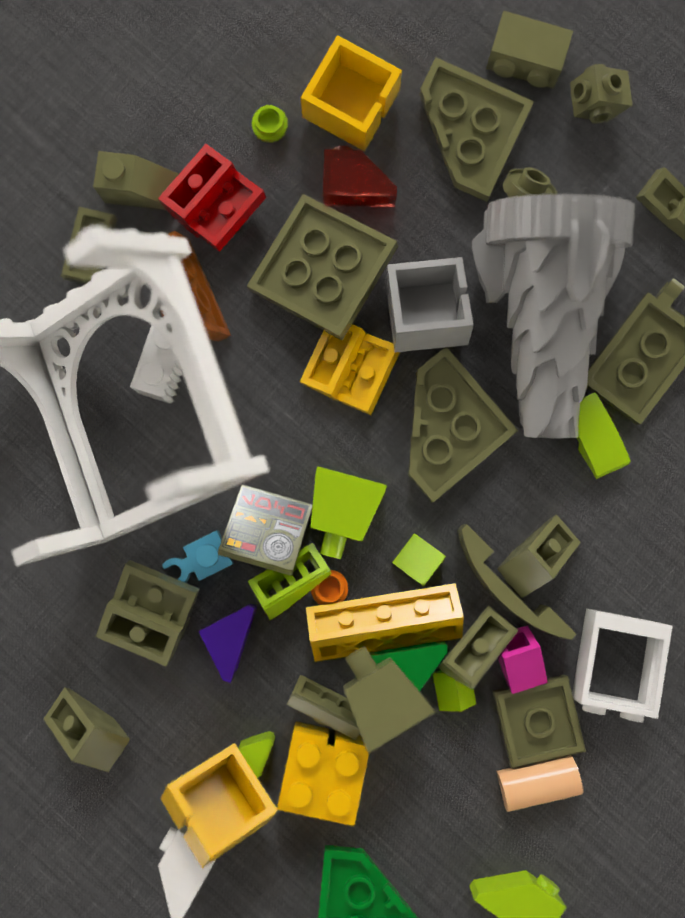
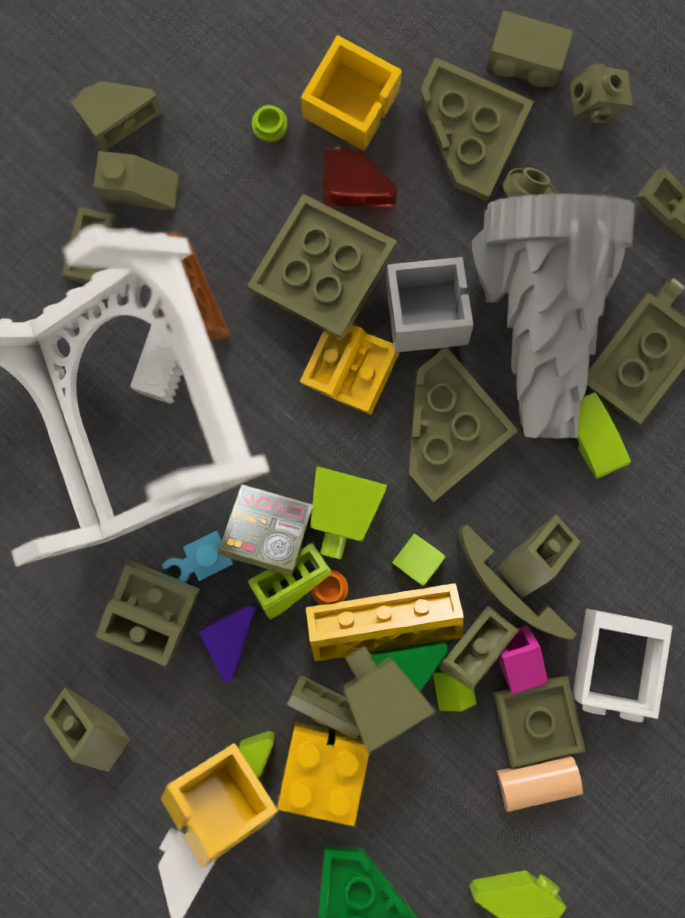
red brick [158,144,267,252] -> none
none -> olive slope [70,81,163,152]

